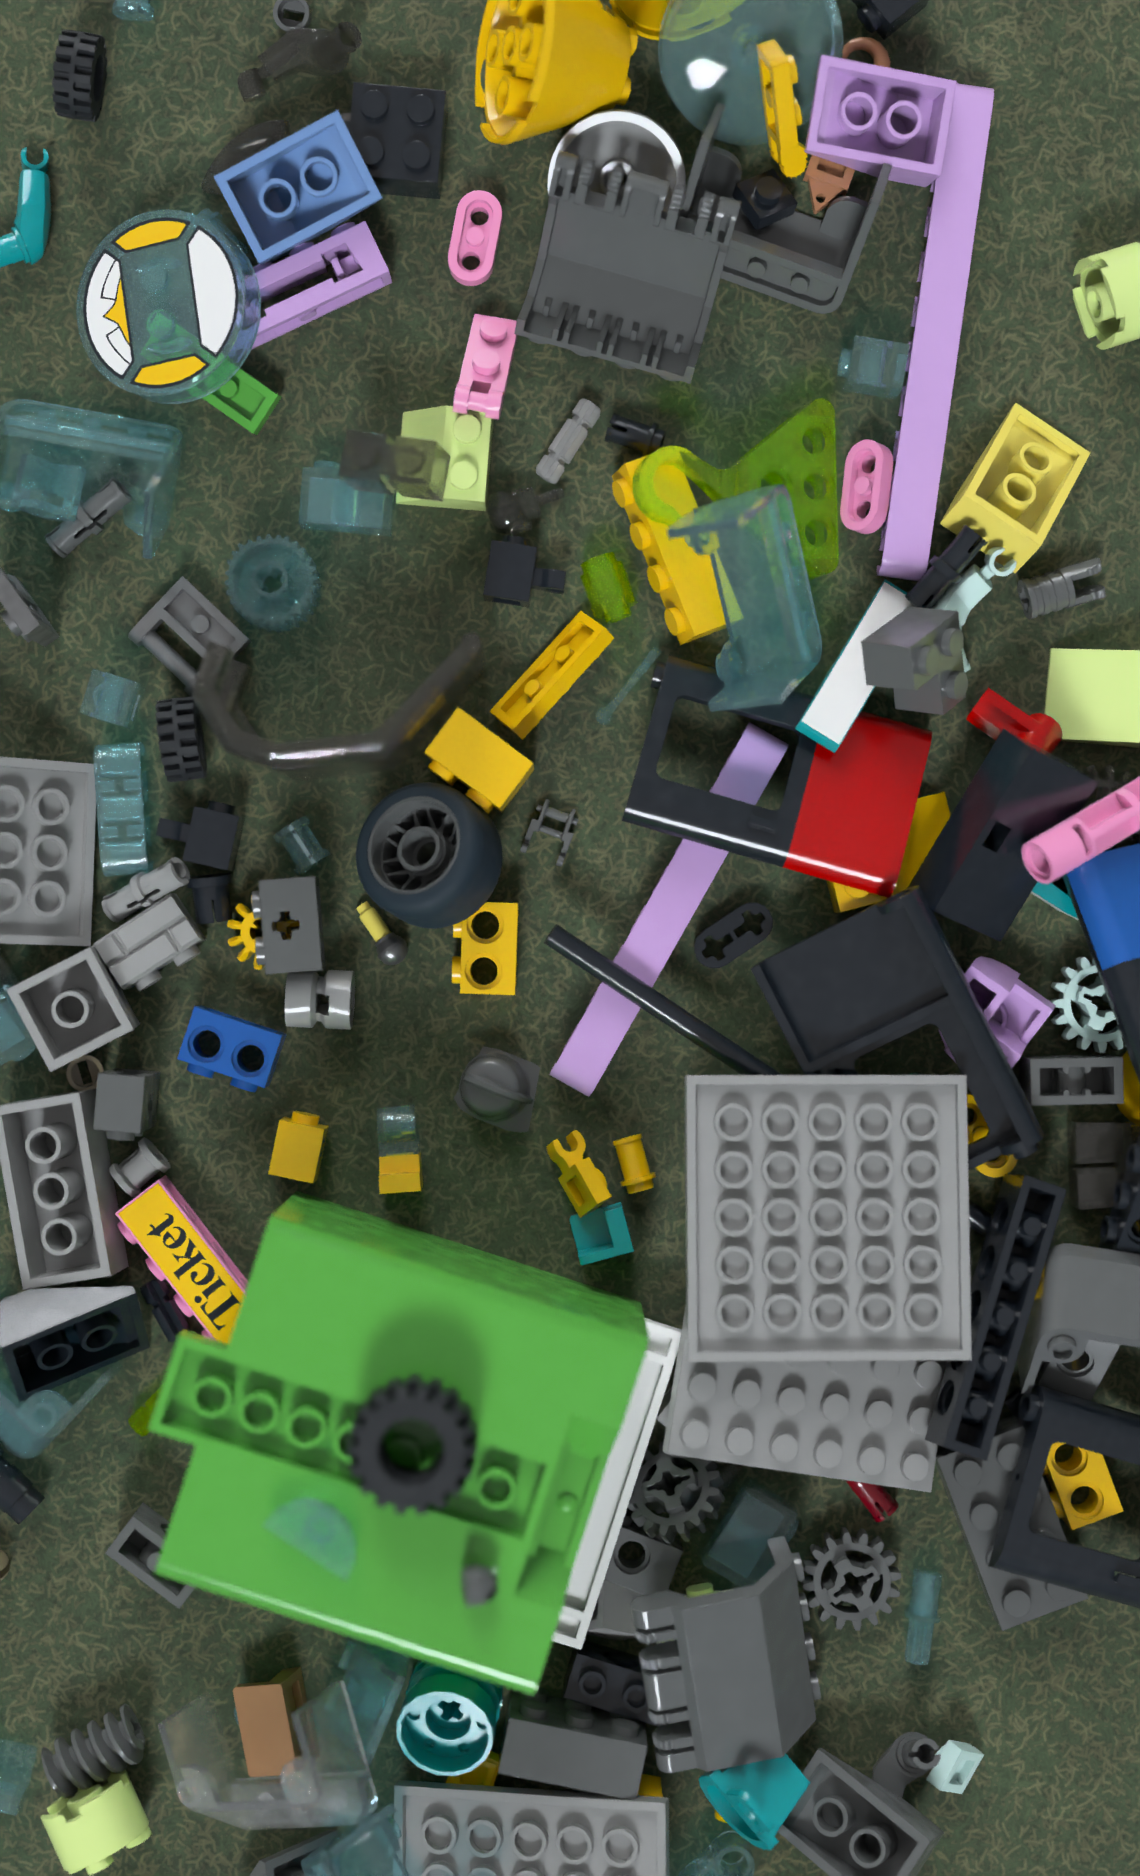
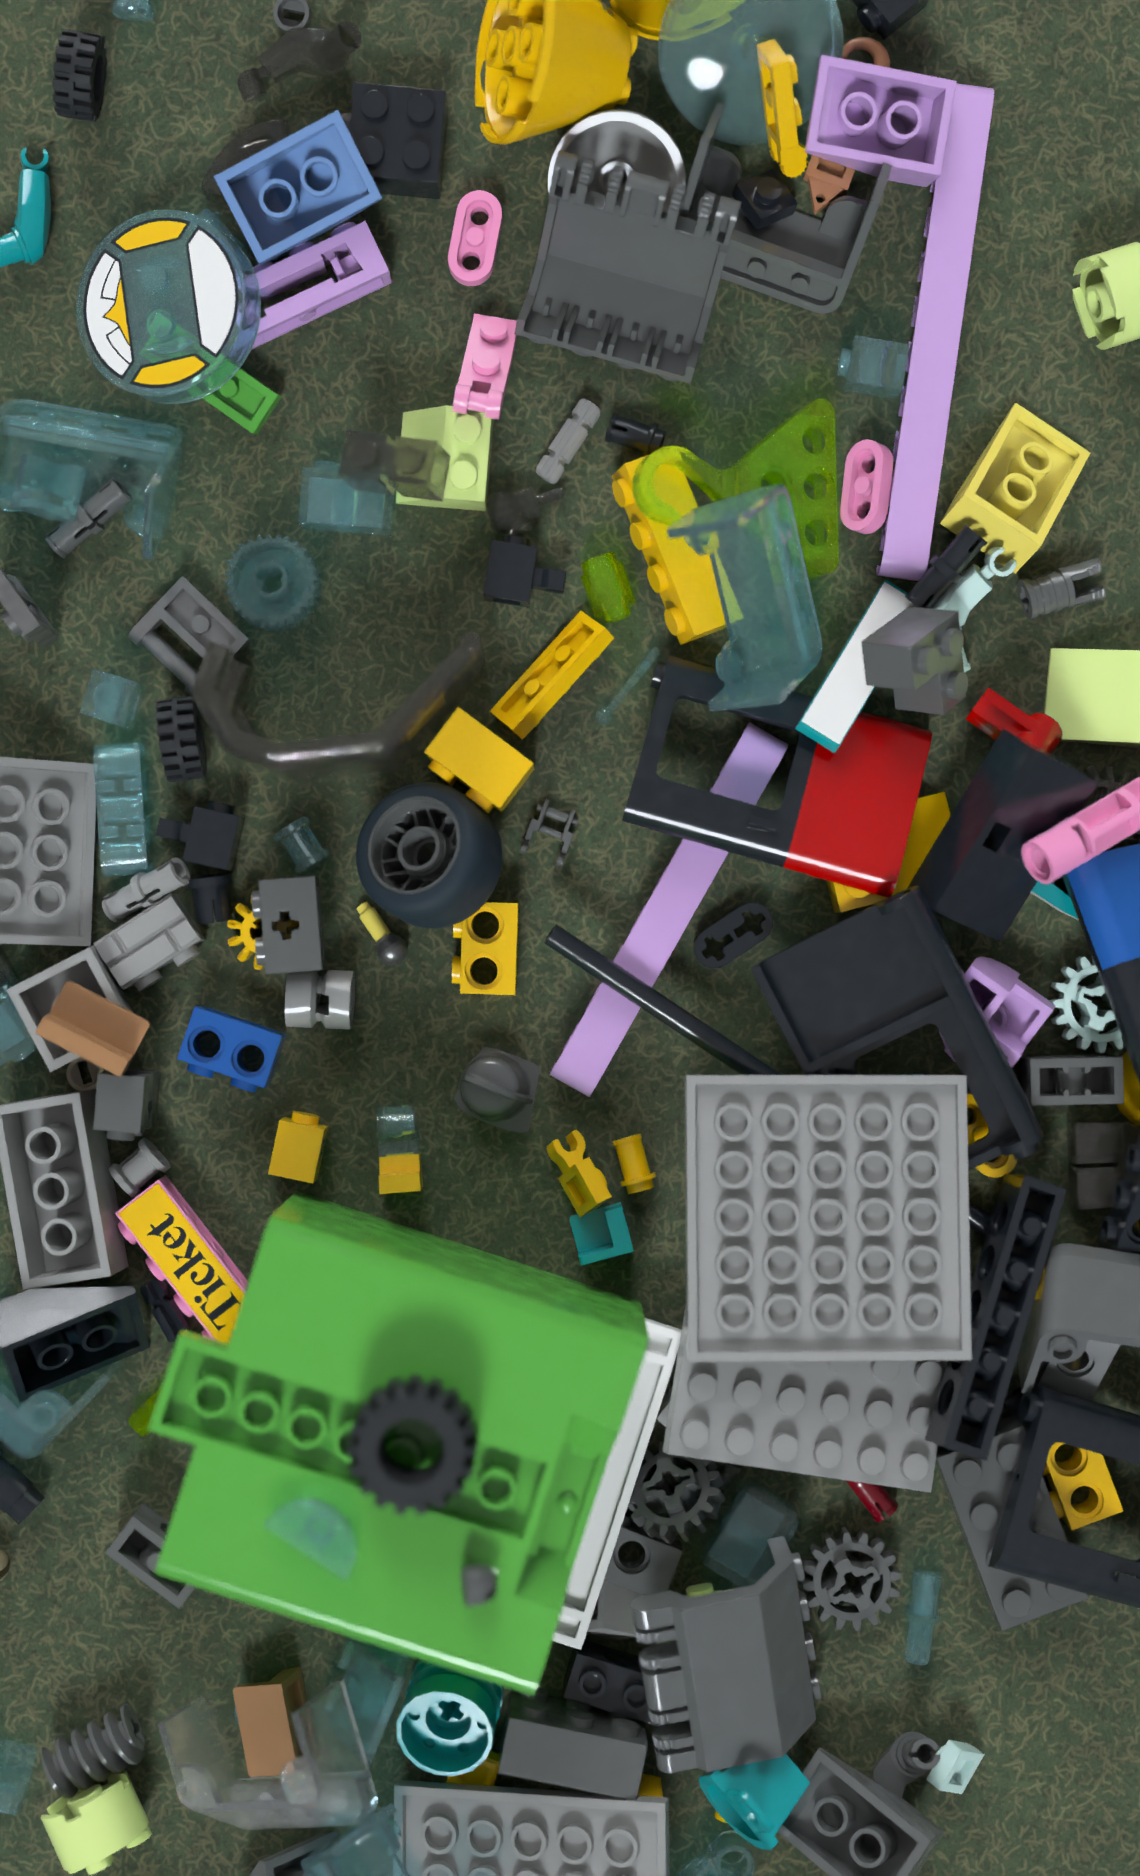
none -> medium nougat panel [35,981,150,1077]

